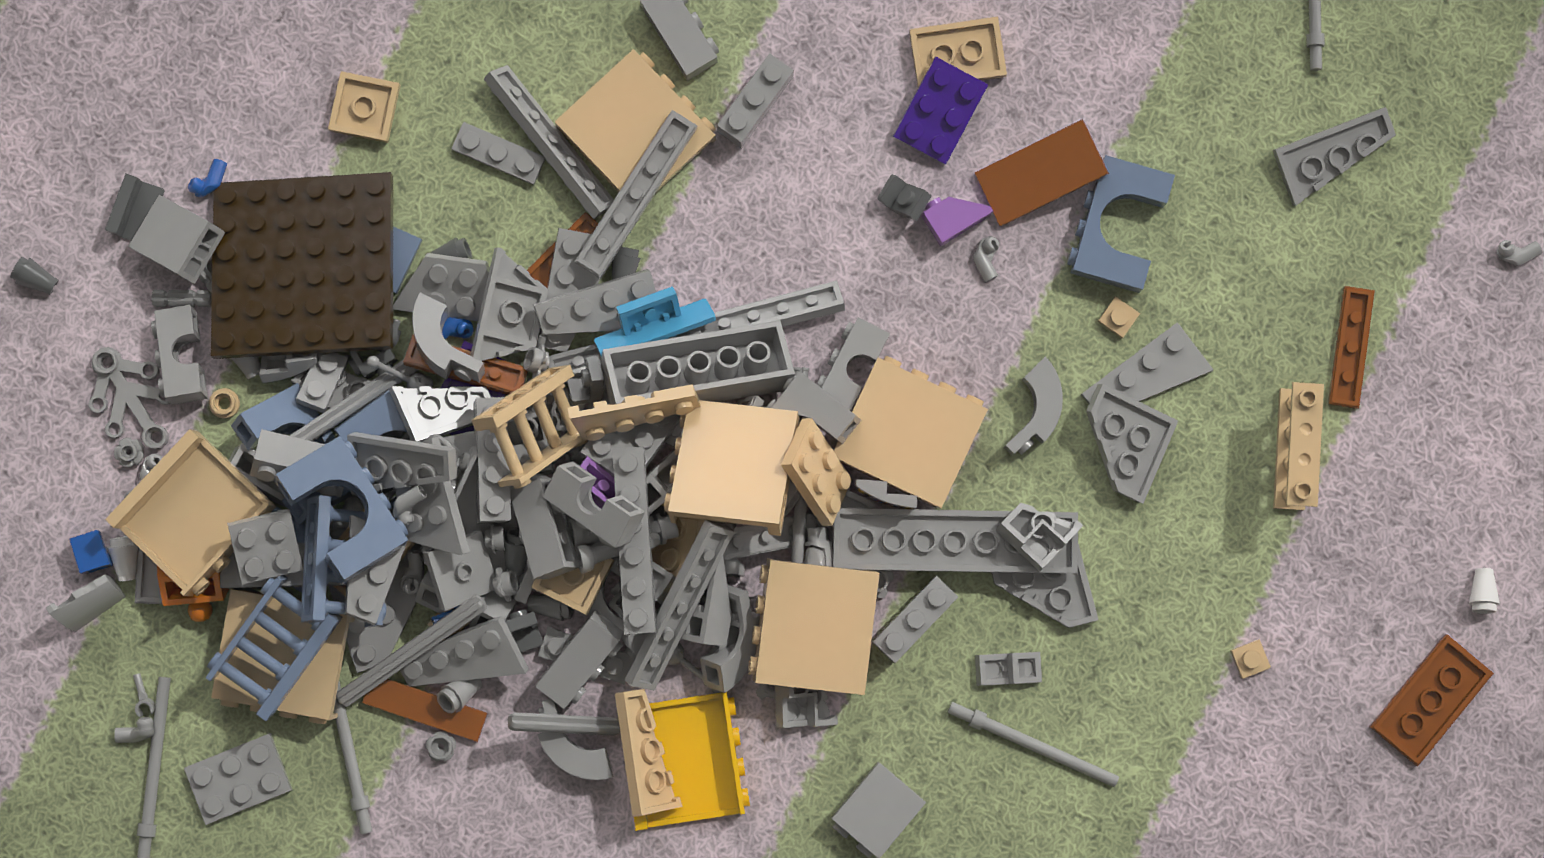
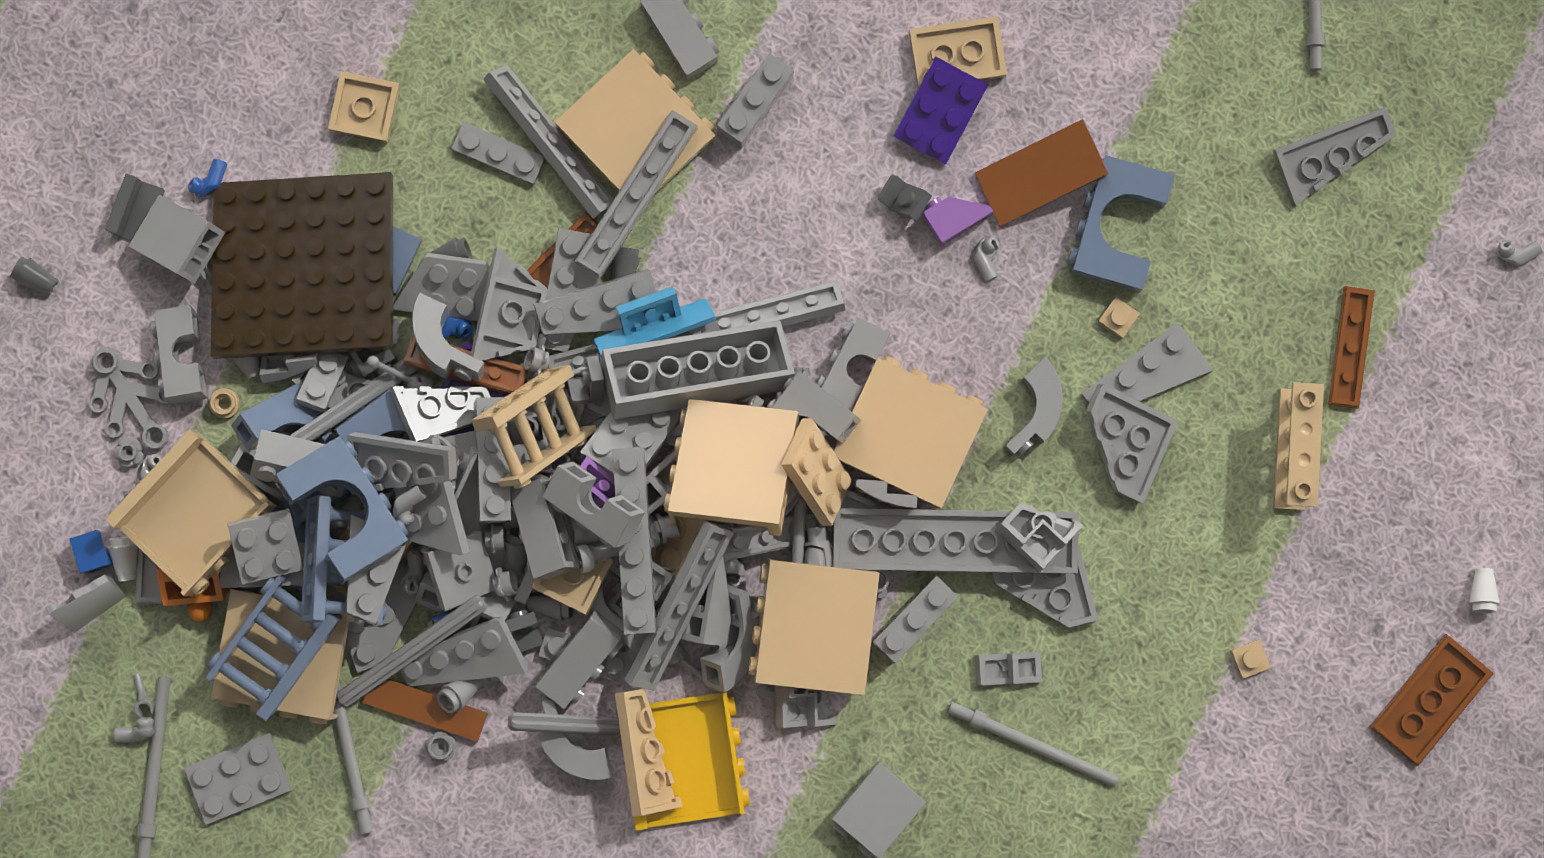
light grey axle [151,290,212,307] -> none
tan wing [567,384,701,441] -> none

